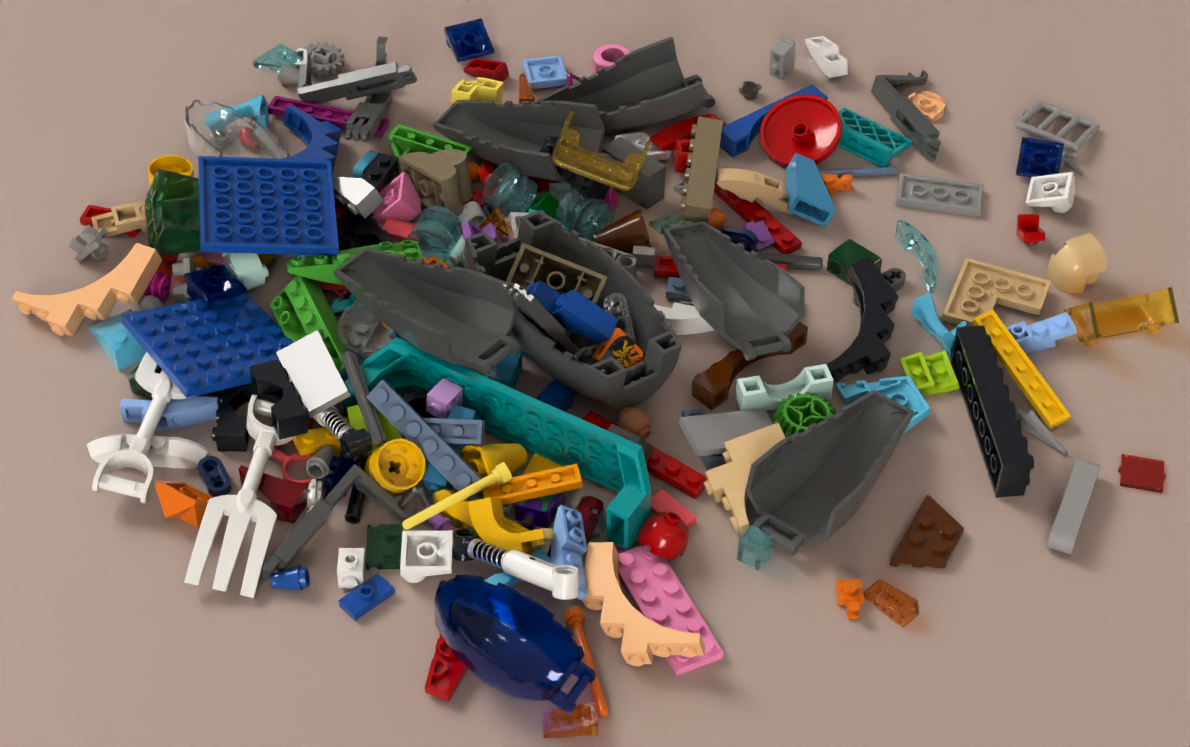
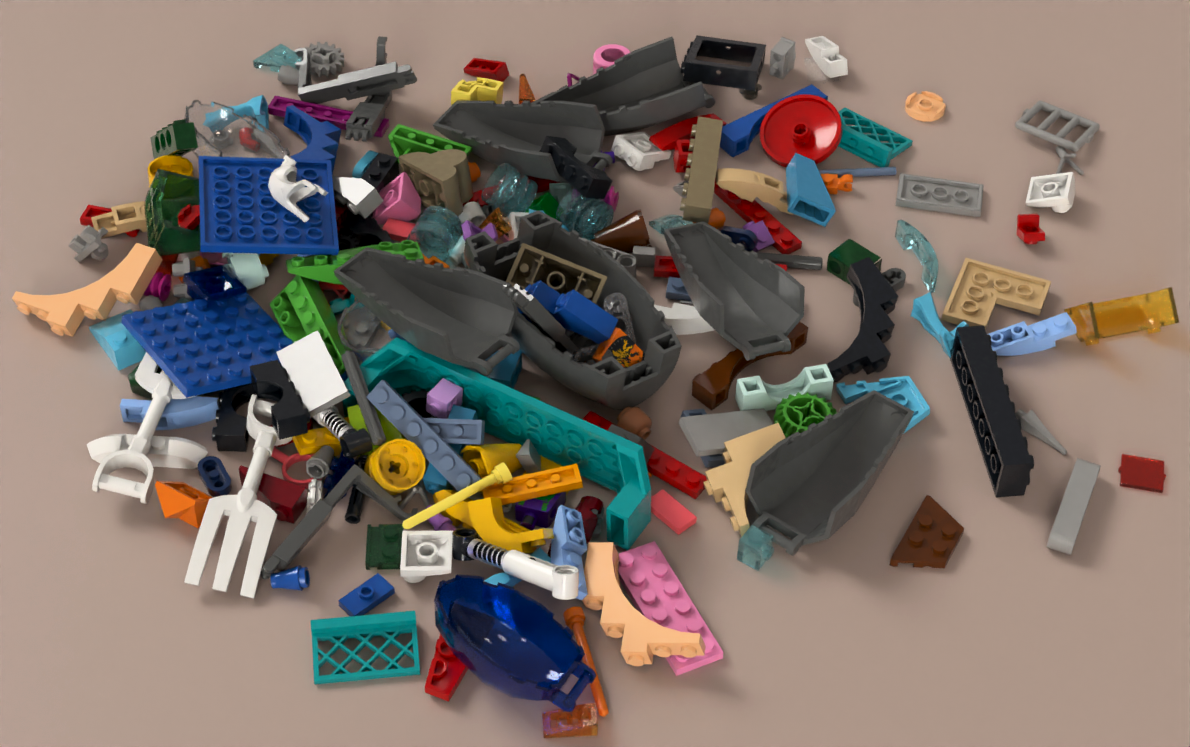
white brick [337,548,366,589] -> none
clear blue slope [444,18,495,62] -> none
red plate [479,160,502,186] -> none
light blue plate [522,56,568,90] -> none
blue brick [537,380,573,412] -> none
clear yellow windscreen [552,110,651,191] -> none
dark grey brick [602,137,666,210] -> none
red cylinder [637,512,689,559] -> none
orange plate [835,579,864,619] -> none
clear orange slope [863,579,919,627] -> none
dark grey hinge [871,70,941,161] -> none
lime slope [900,350,960,395] -> none
yellow plate [972,309,1071,429] -> none
clear blue slope [1016,137,1064,178] -> none
tan brick [1046,233,1107,294] -> none
none -> dark green brick [150,119,198,159]
none -> red plate [178,204,200,235]
none -> white piece [268,155,328,222]
none -> teal fence [311,611,420,684]
none -> light grey slope [516,439,541,474]
none -> black piece [681,35,766,91]

